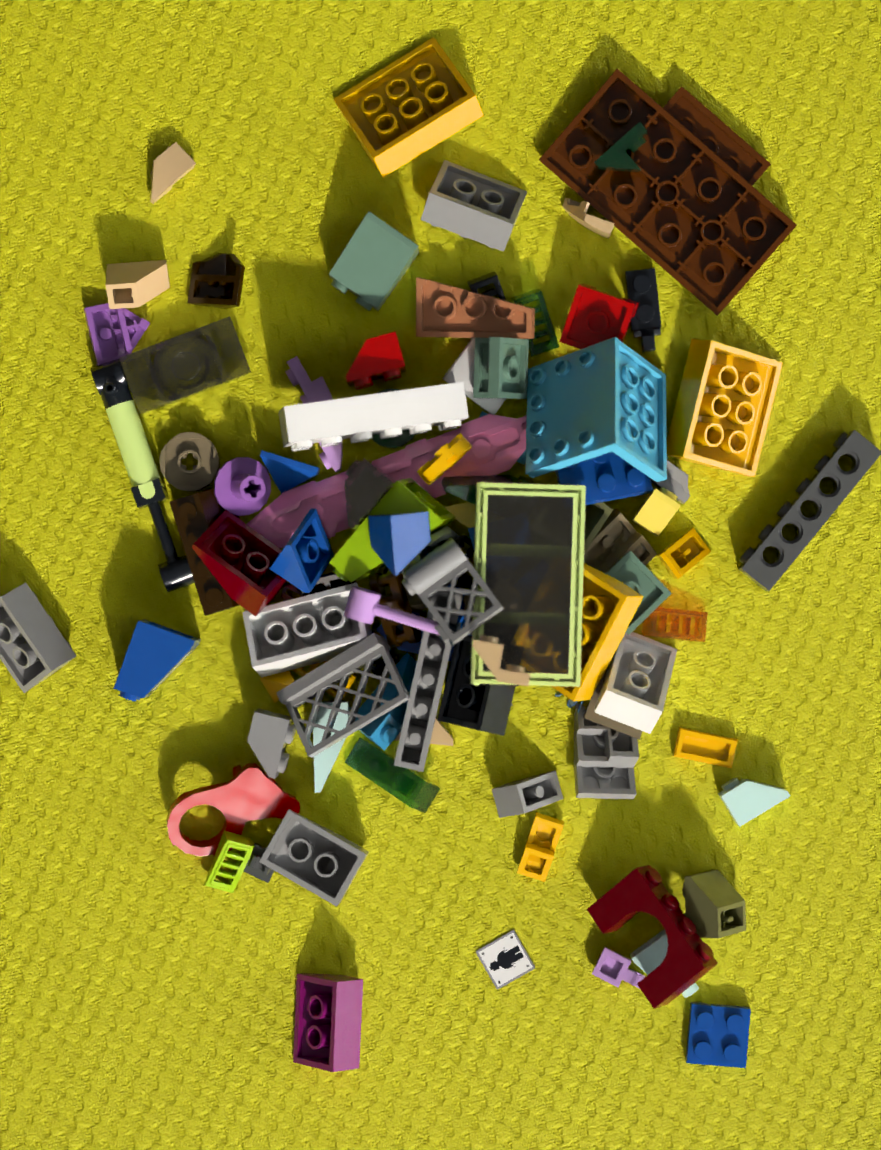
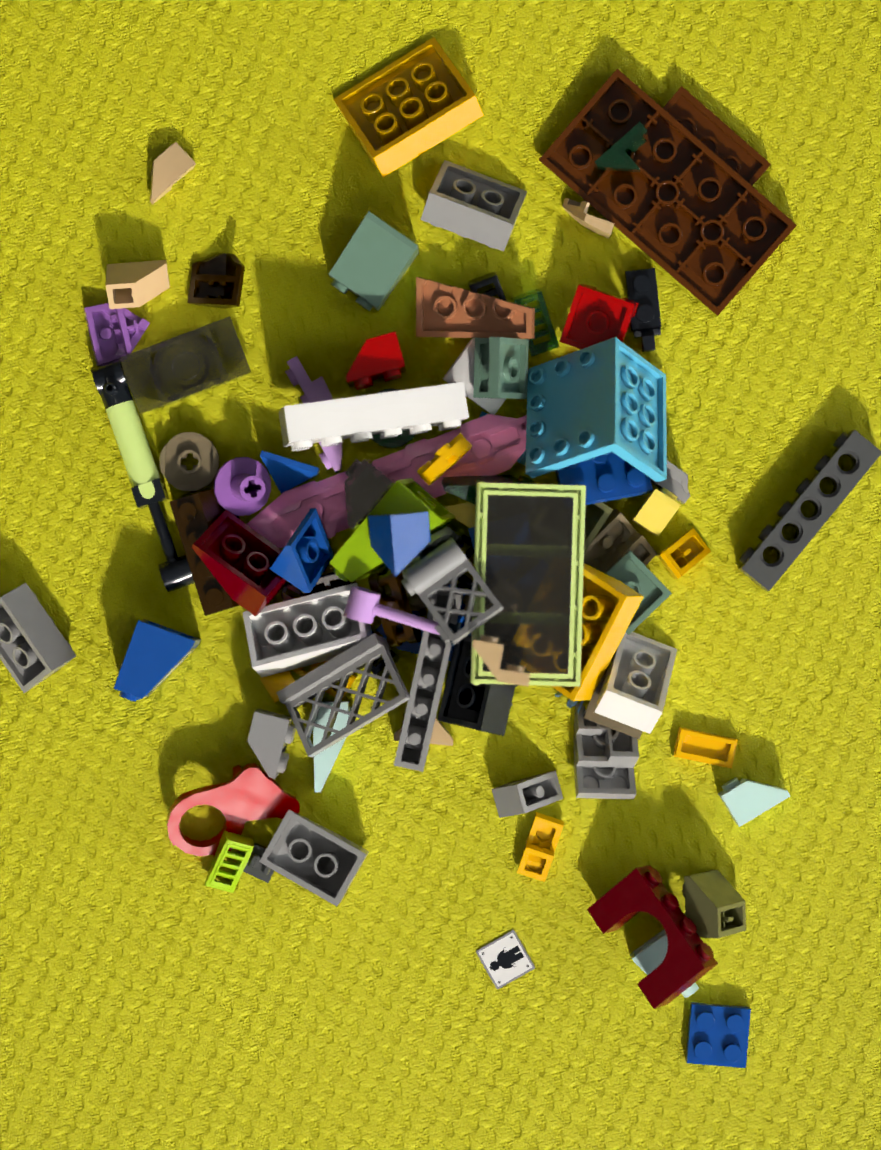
magenta slope [293,973,363,1072] -> none
clear green slope [345,737,440,813] -> none
dark azure slope [355,653,417,751] -> none
lavender plate [592,946,646,989] -> none
clear orange slope [642,607,708,642] -> none
yellow slope [667,339,783,478] -> none

